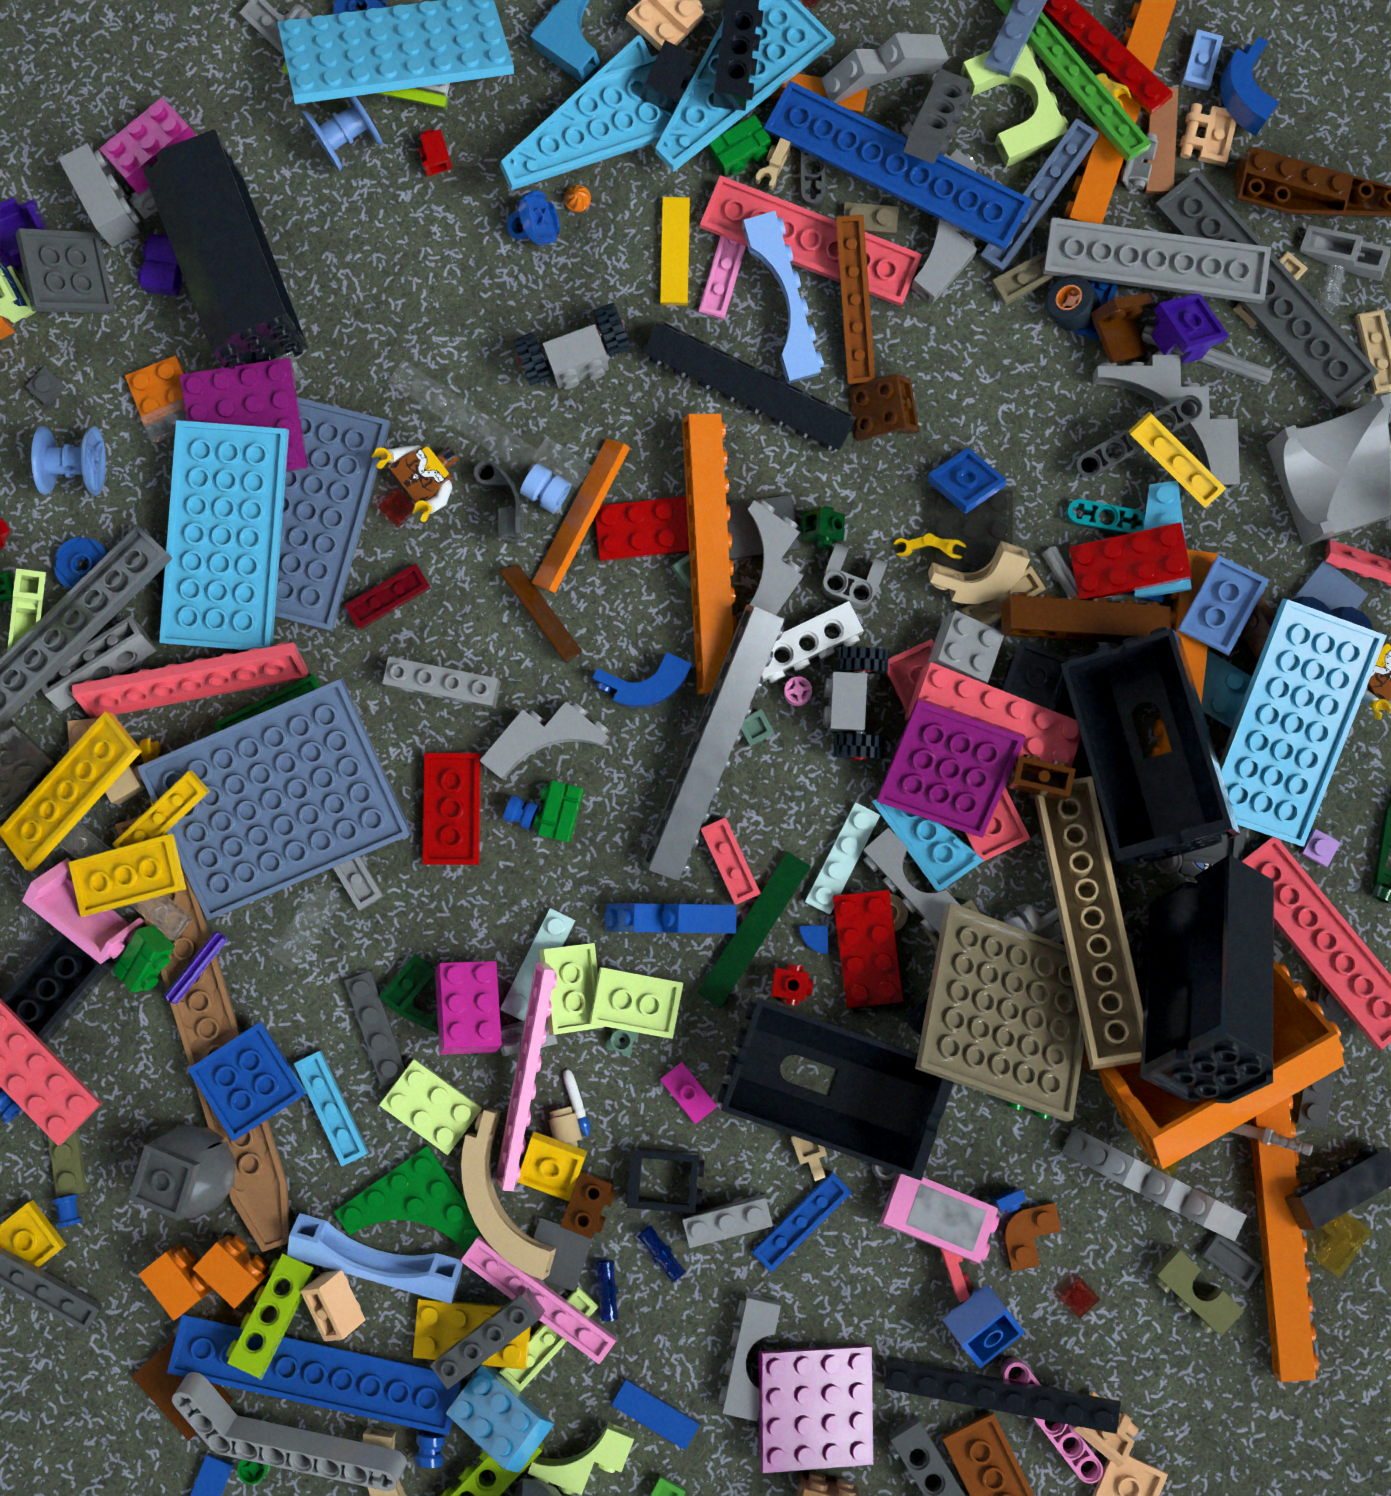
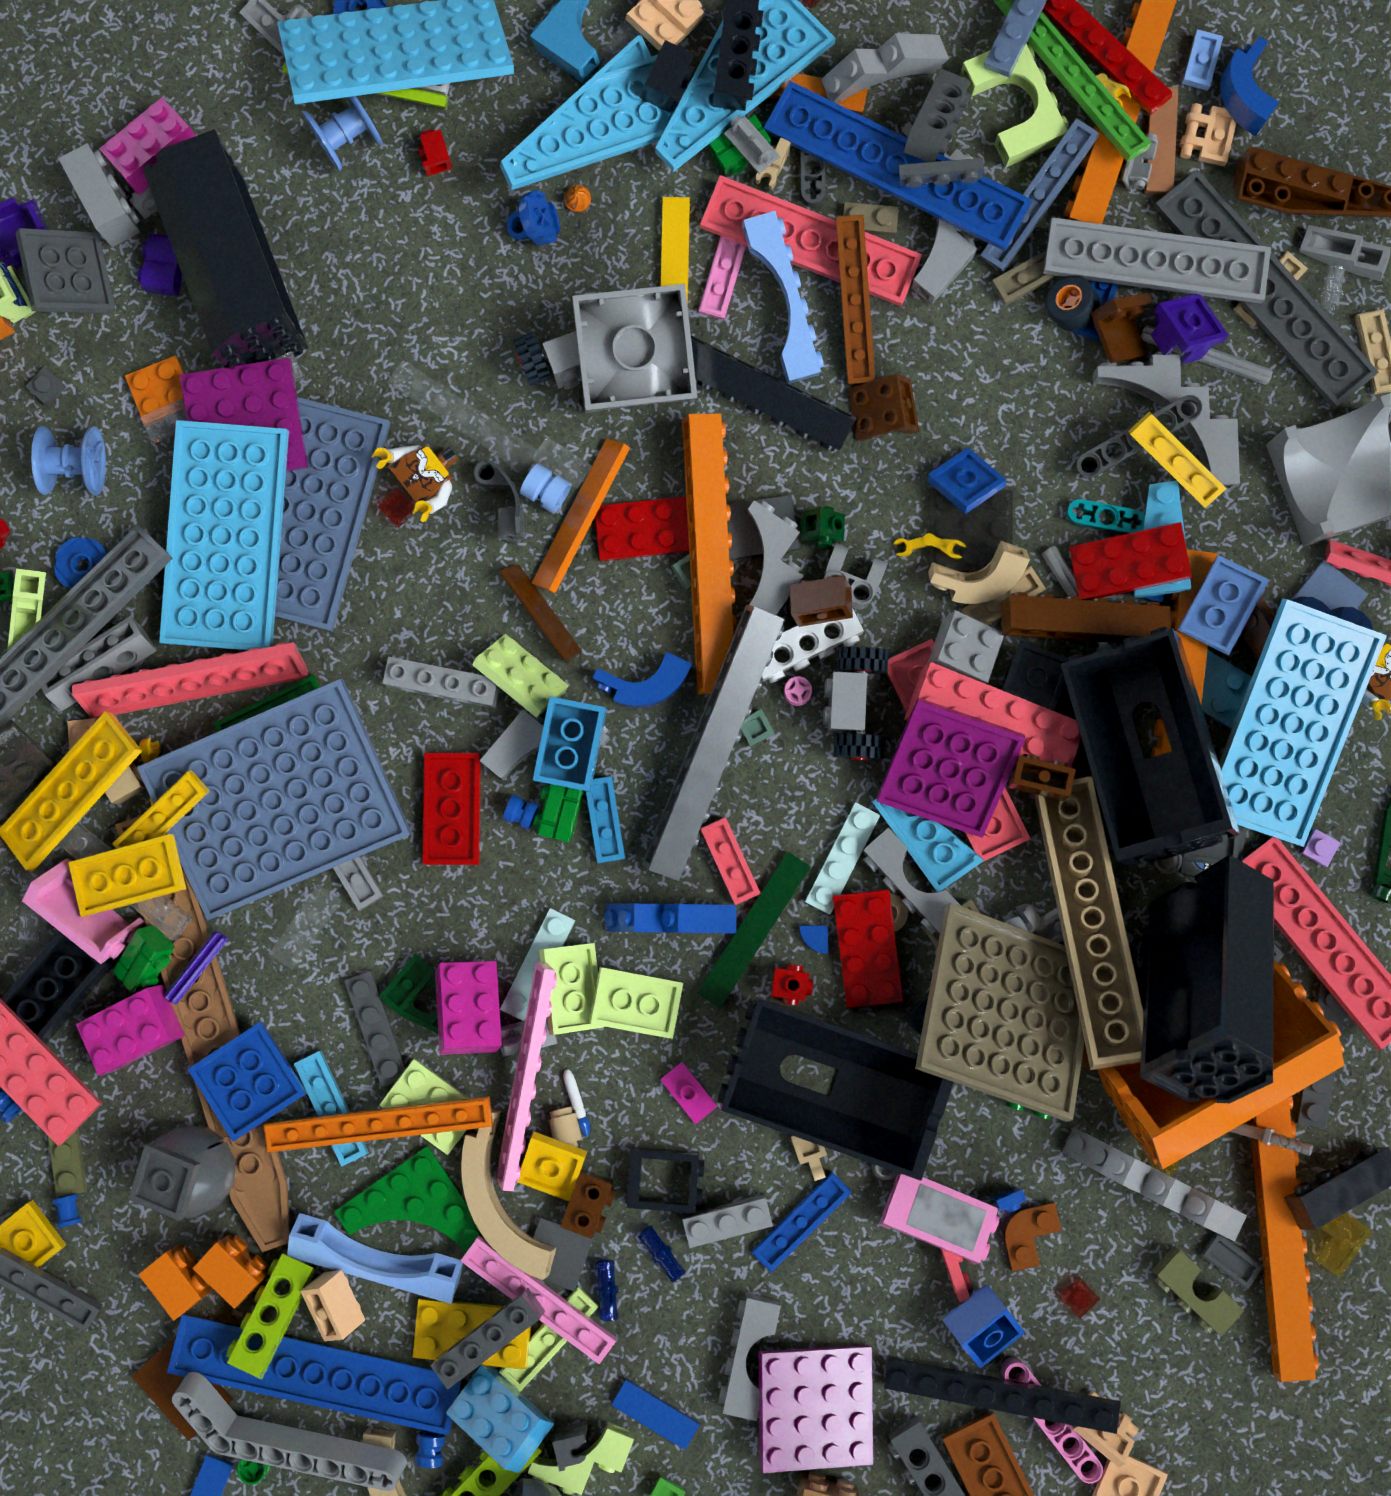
dark red plate [344,563,431,630] -> none
sand green plate [606,1028,638,1056] -> none
none -> dark pink brick [76,985,185,1076]
none -> orange tile [263,1096,493,1152]
none -> yellowish green plate [472,634,569,718]
none -> dark azure brick [533,696,607,792]
none -> dark grey hinge [552,1420,589,1472]
none -> light grey piece [572,284,697,413]
none -> dark azure plate [586,776,625,864]
none -> light grey hinge [724,116,780,174]
none -> reddish brown brick [790,575,853,627]
none -> dark grey plate [899,158,984,188]

